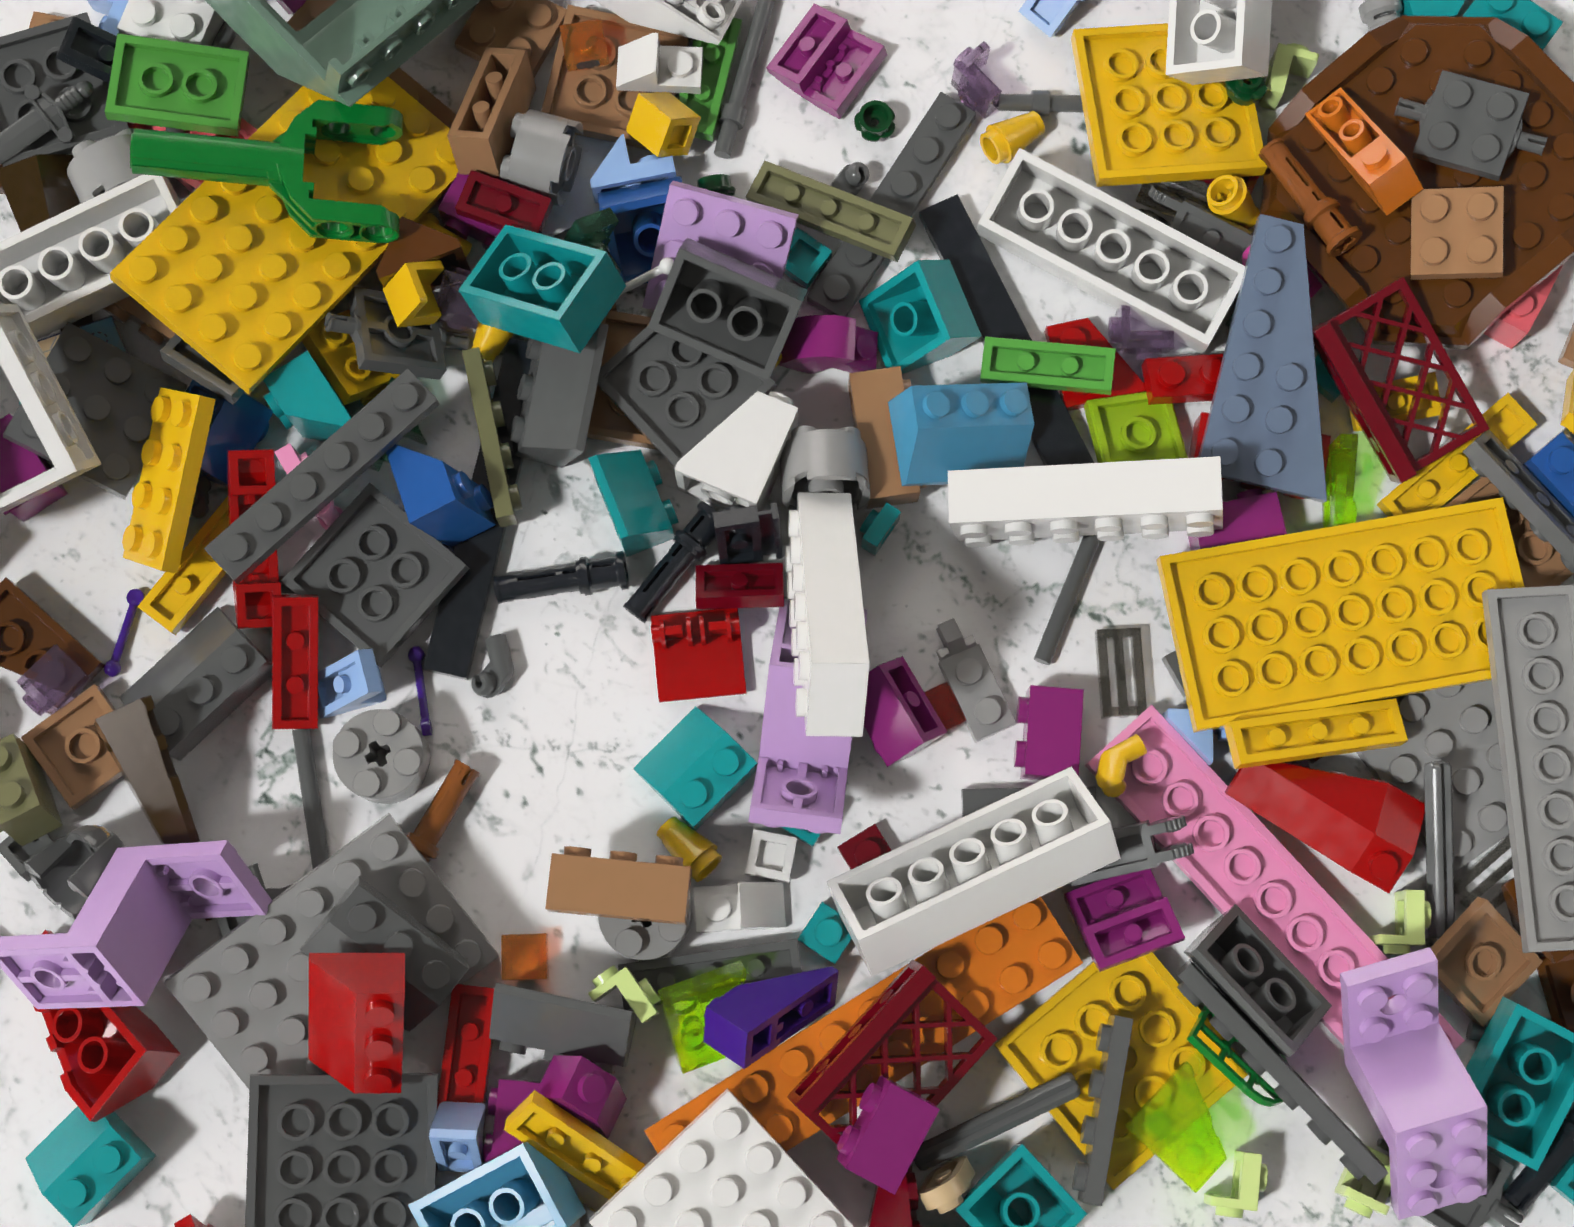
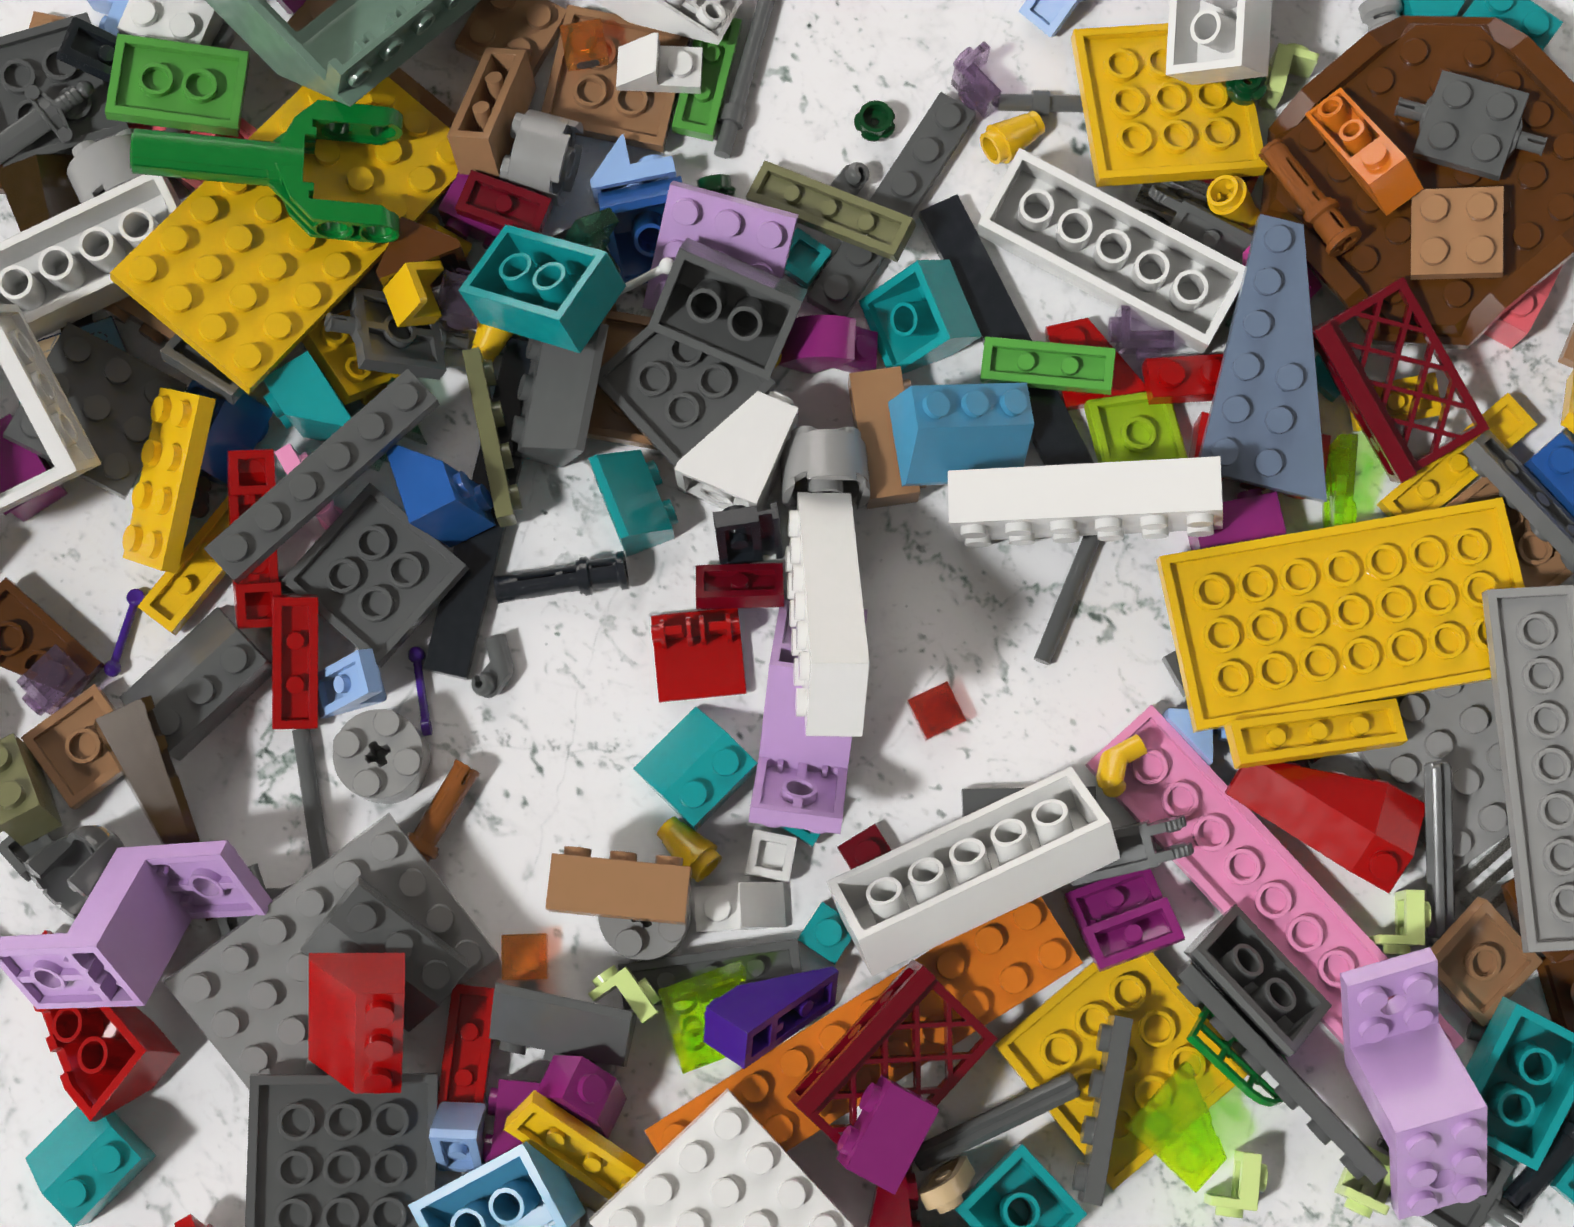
black pin [623,501,717,623] -> none
yellow panel [626,92,701,157] -> none
magenta slope [766,3,887,119] -> none
teal plate [859,502,901,556] -> none
magenta brick [864,656,947,767] -> none
light grey hinge [936,618,1016,743] -> none
magenta brick [1014,685,1084,781] -> none
clear smoke tile [1095,628,1147,719] -> none

